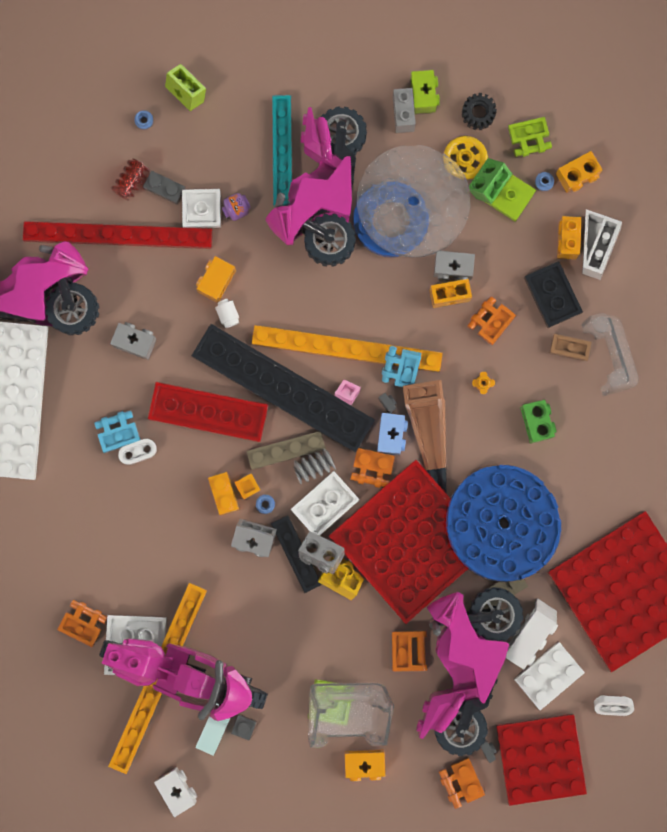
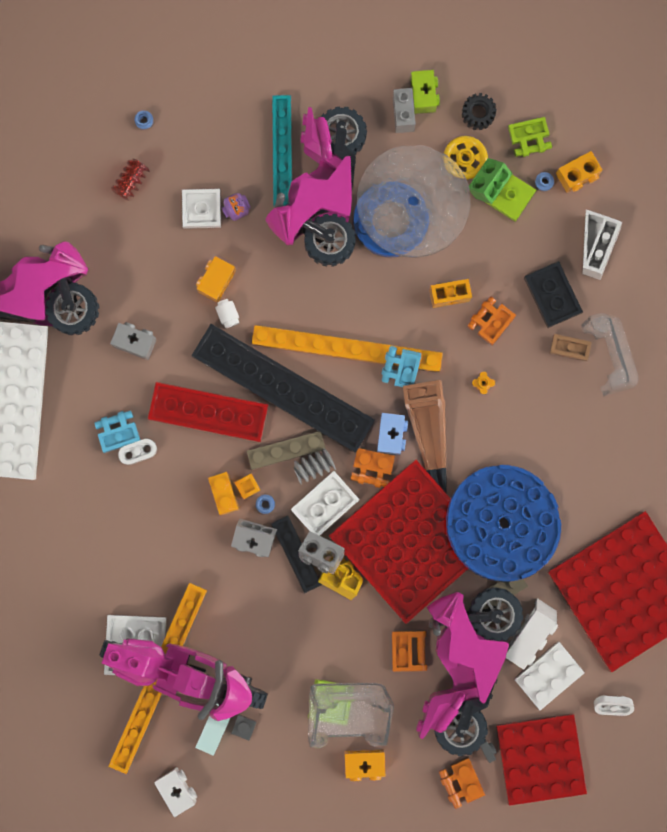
red plate [23,221,213,249] -> none
orange plate [57,600,107,647] -> none
dark grey plate [143,170,186,204] -> none
lime brick [165,64,206,111] -> none
bright pink plate [335,380,361,405] -> none
dark grey plate [378,393,397,414] -> none
light grey brick [433,251,475,281] -> none
bright green brick [520,400,557,444] -> none
light orange brick [557,216,581,260] -> none

